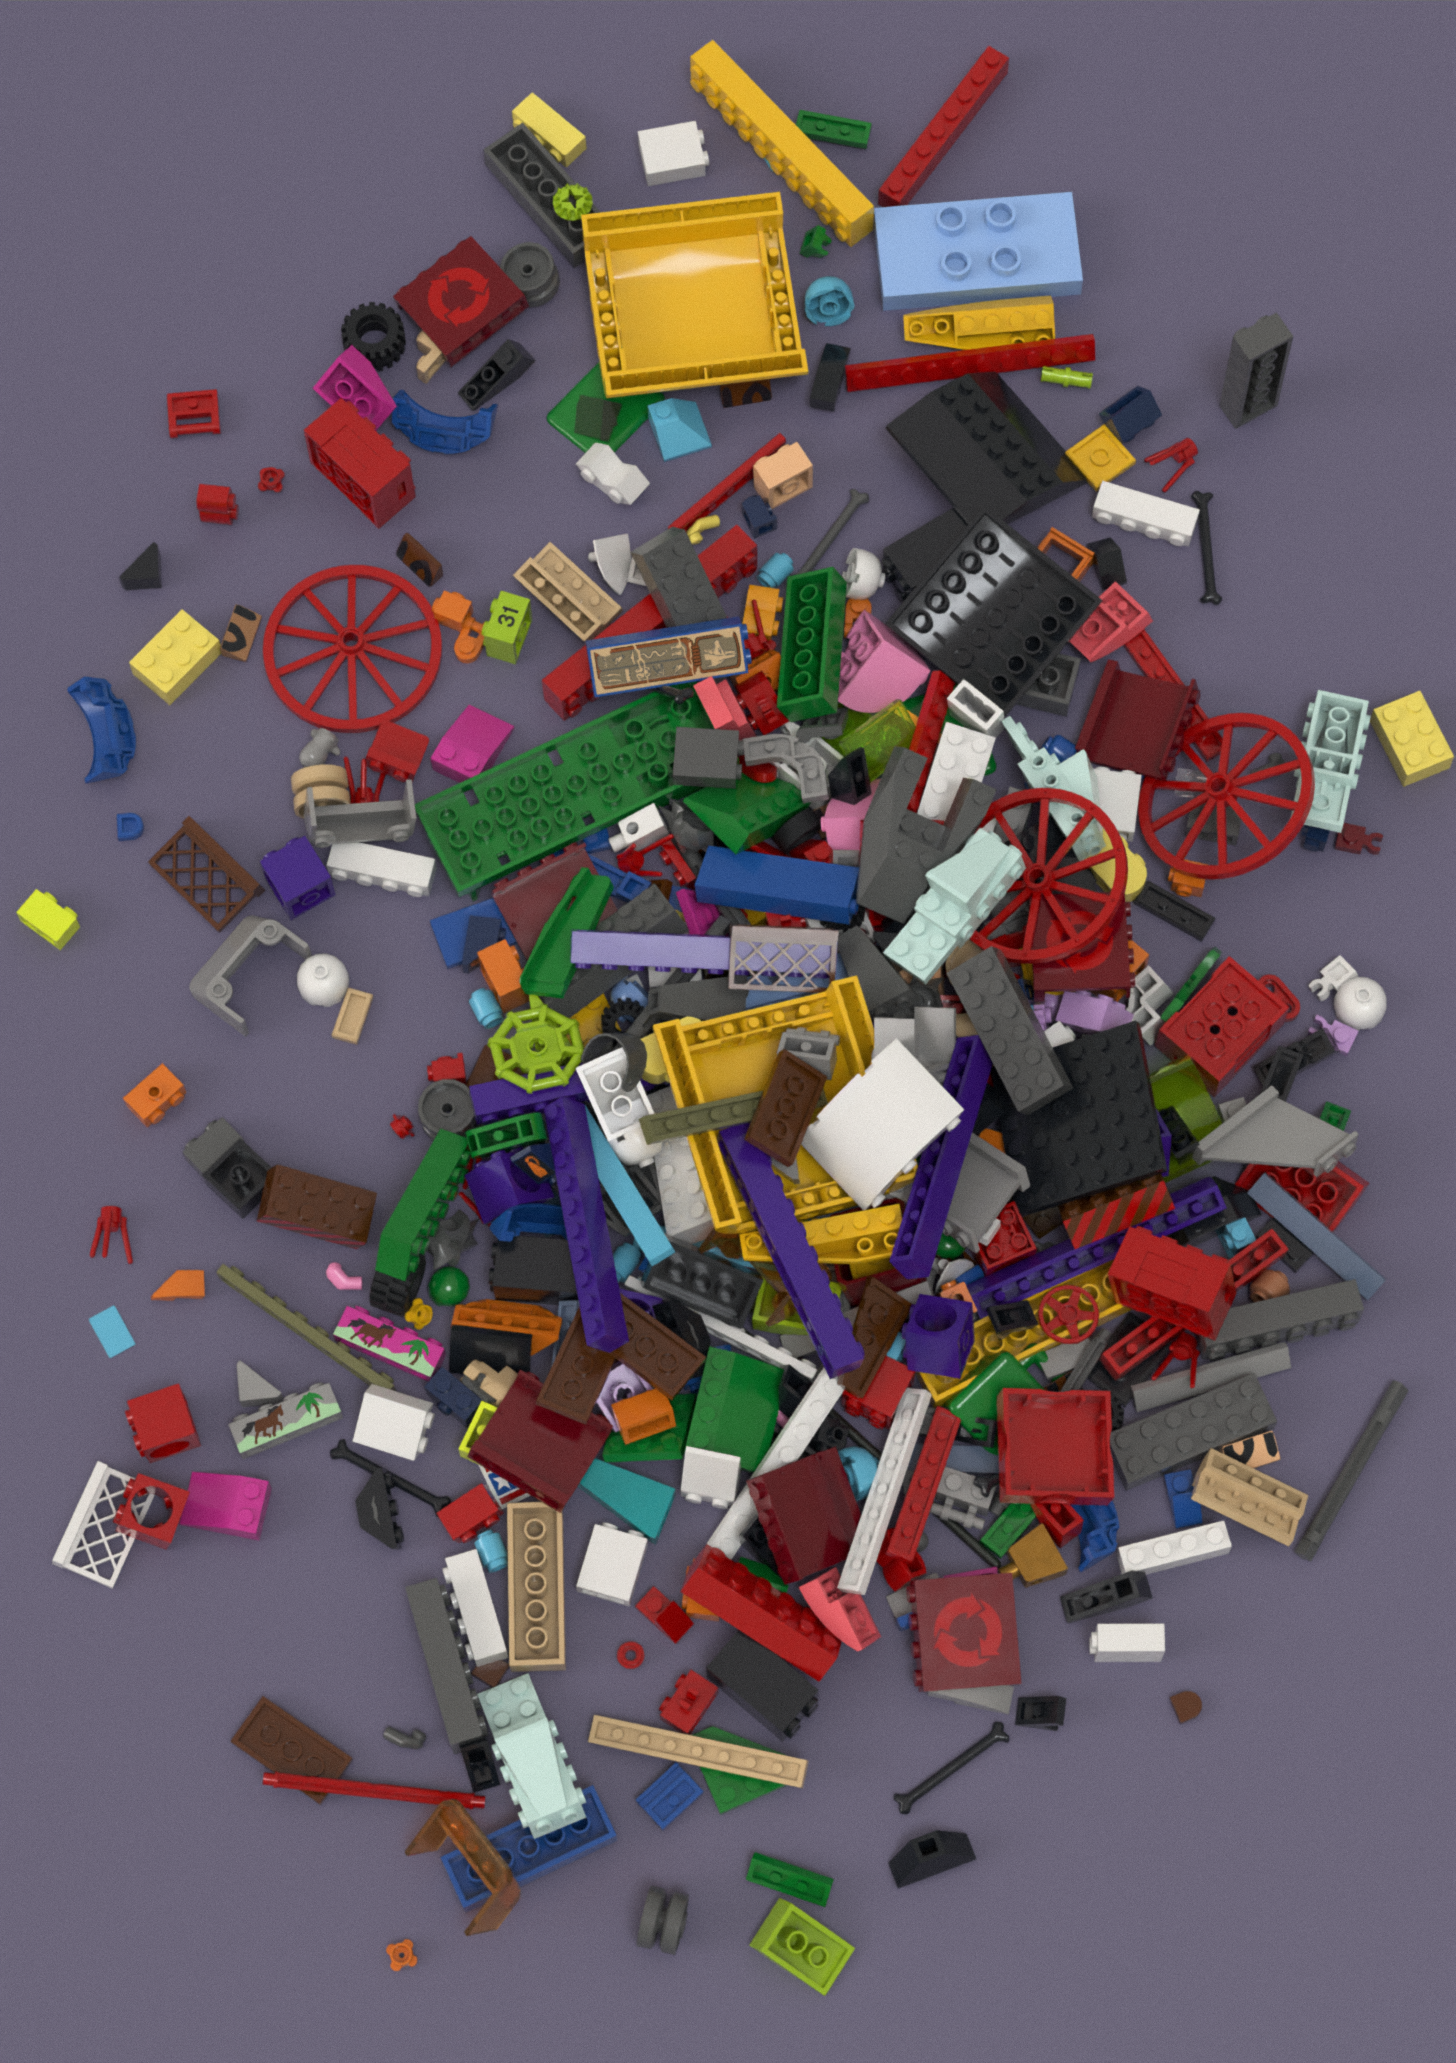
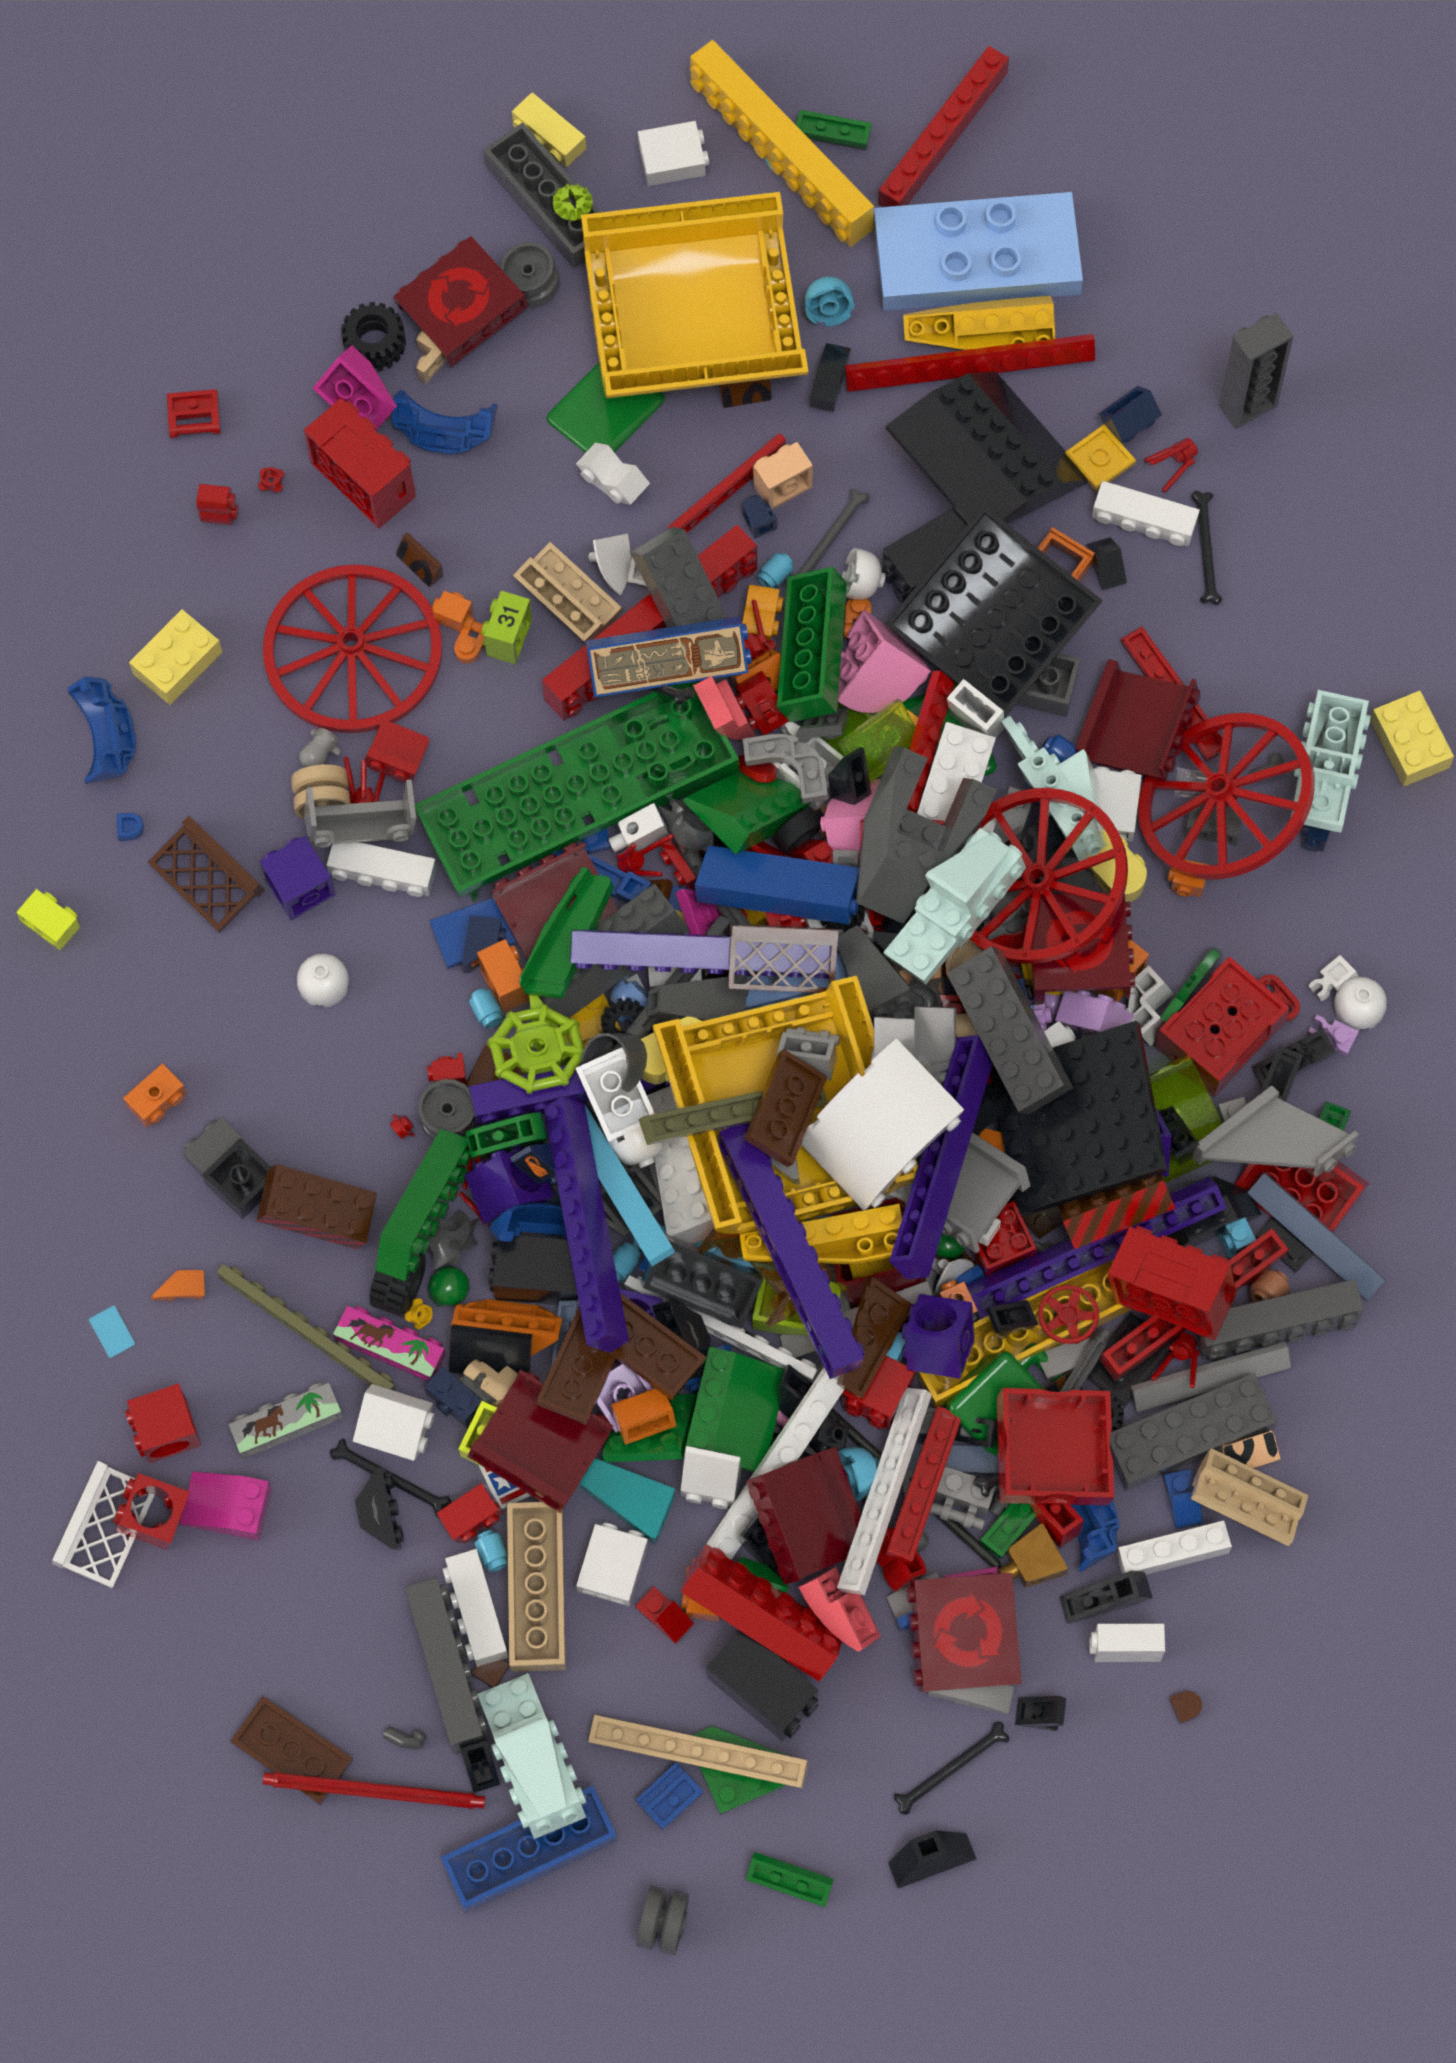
red plant [90,1206,133,1264] -> none
black slope [119,542,162,590] -> none
light grey windscreen [190,915,312,1037] -> none
medium nougat slope [220,604,262,662] -> none
light grey slope [237,1360,284,1408] -> none
bright pink arm [326,1262,363,1290] -> none
tan tile [332,988,374,1045] -> none
orange plate [386,1939,417,1971] -> none
clear orange windscreen [404,1799,521,1936] -> none
dark pink slope [430,705,514,783] -> none
black slope [458,339,536,411] -> none
clear smoke piece [574,395,622,442] -> none
red plate [617,1641,645,1669] -> none
medium azure slope [648,398,712,462] -> none
red brick [659,1670,719,1735] -> none
dark grey brick [673,727,744,789] -> none
light yellow arm [686,515,720,545] -> none
lime slope [749,1898,855,1996] -> none
green tile [799,225,832,258] -> none
lime pin [1041,366,1093,389] -> none
coral slope [1069,582,1153,662] -> none
black tile [1134,880,1215,942] -> none
dark grey piece [1294,1380,1409,1562] -> none
dark red plate [1335,823,1383,855] -> none

